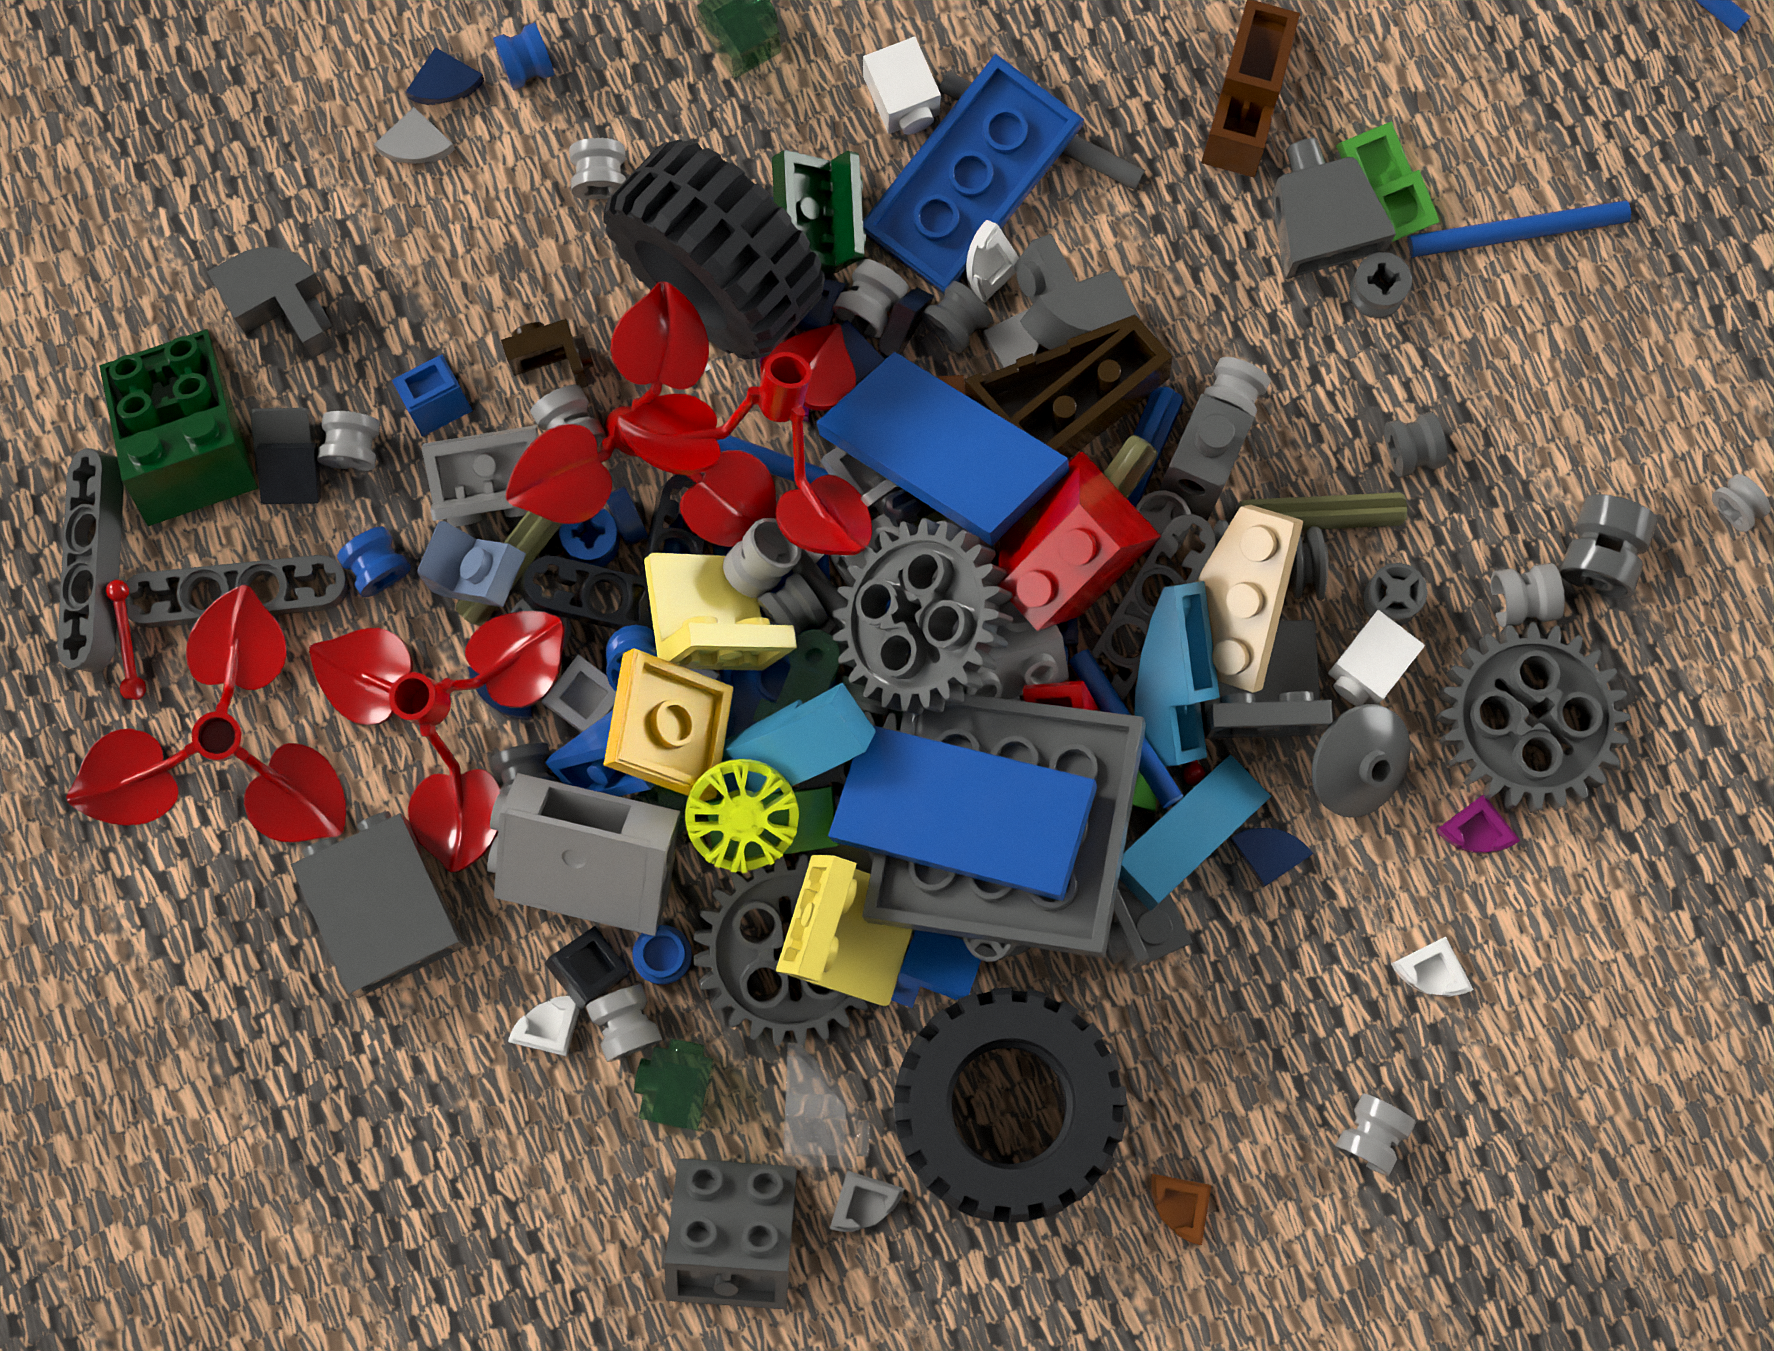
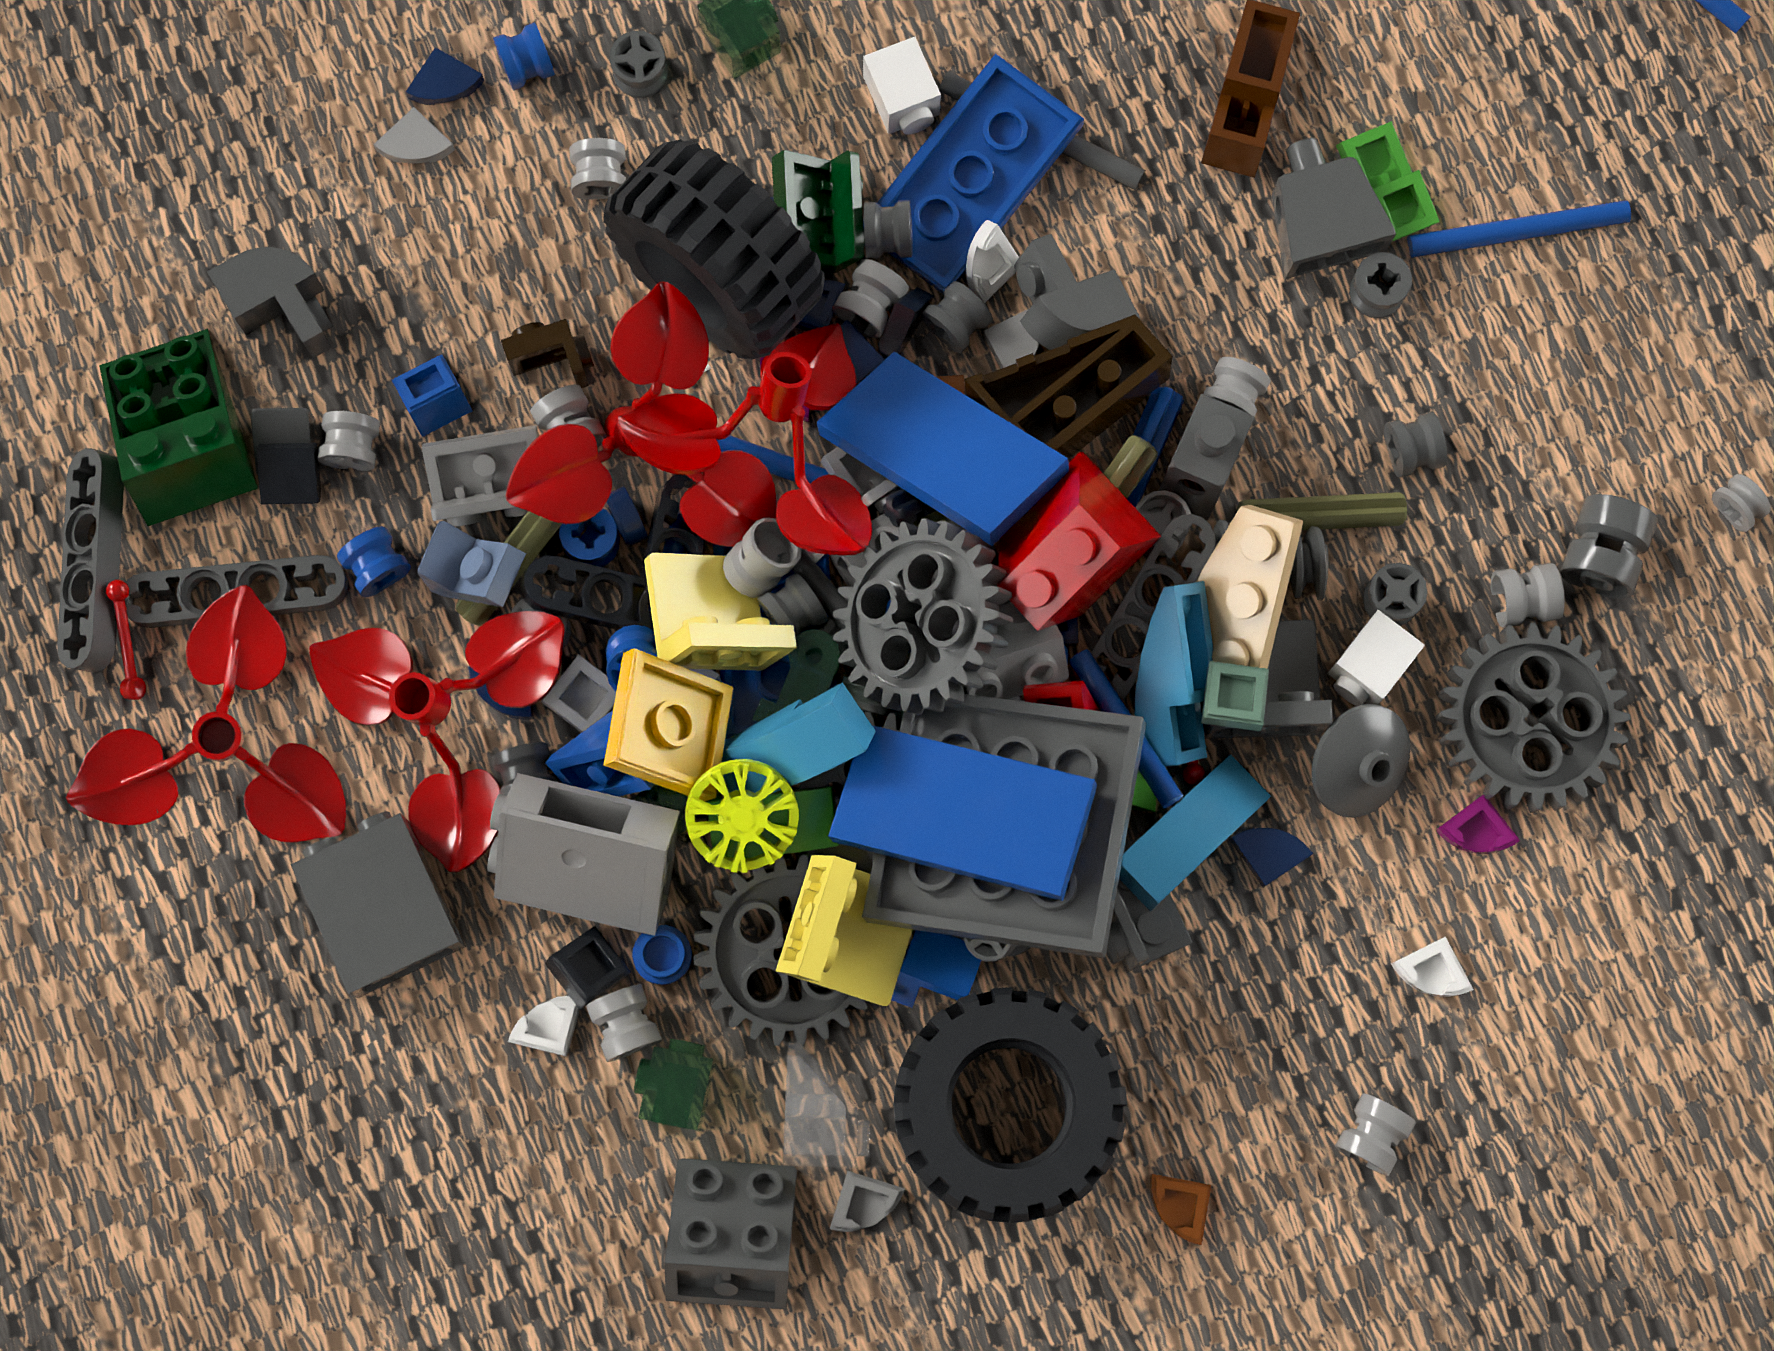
none -> dark grey wheel [610,31,668,98]
none -> dark grey wheel [864,200,913,259]
none -> sand green tile [1201,661,1269,731]

